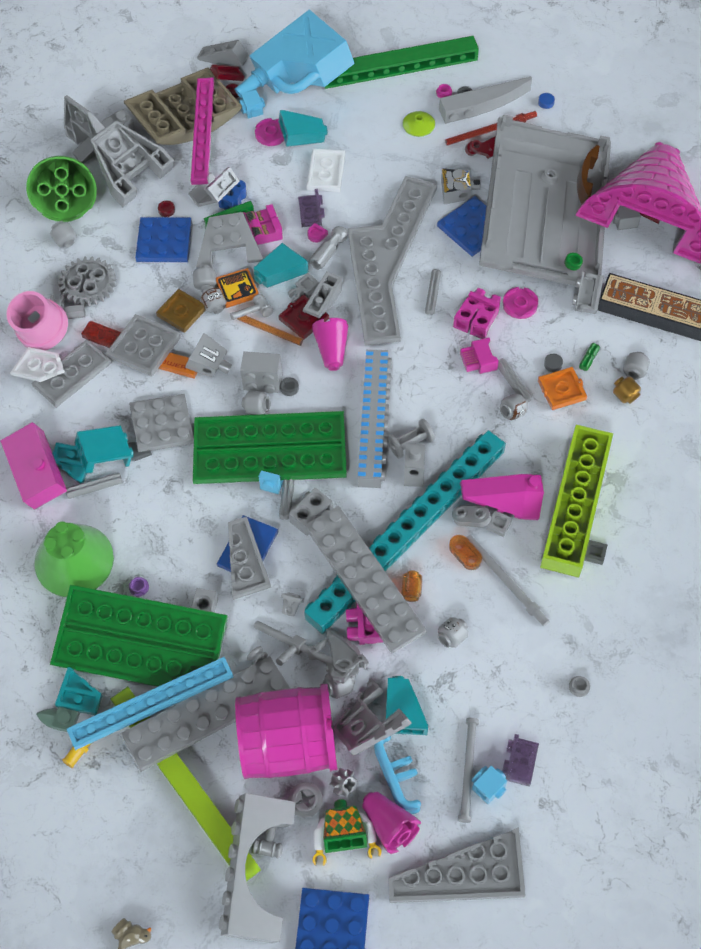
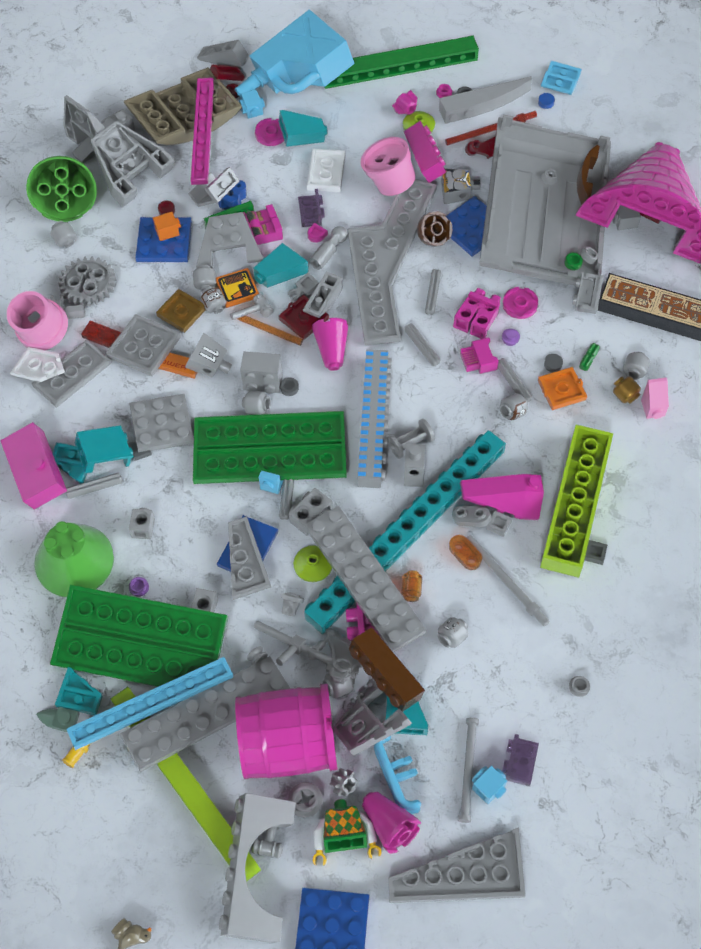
none -> light grey brick [129,508,155,540]
none -> orange brick [153,212,181,241]
none -> lime dish [293,545,332,582]
none -> reddish brown brick [349,627,425,712]
none -> bright pink piece [361,137,416,196]
none -> dark pink piece [392,90,418,115]
none -> dark pink brick [403,121,446,183]
none -> light grey axle [405,323,440,366]
none -> reddish brown cylinder [417,211,453,247]
none -> medium lavender plate [502,329,520,346]
none -> medium azure slope [541,61,582,95]
none -> light grey tile [580,246,598,264]
none -> bright pink slope [641,377,669,419]

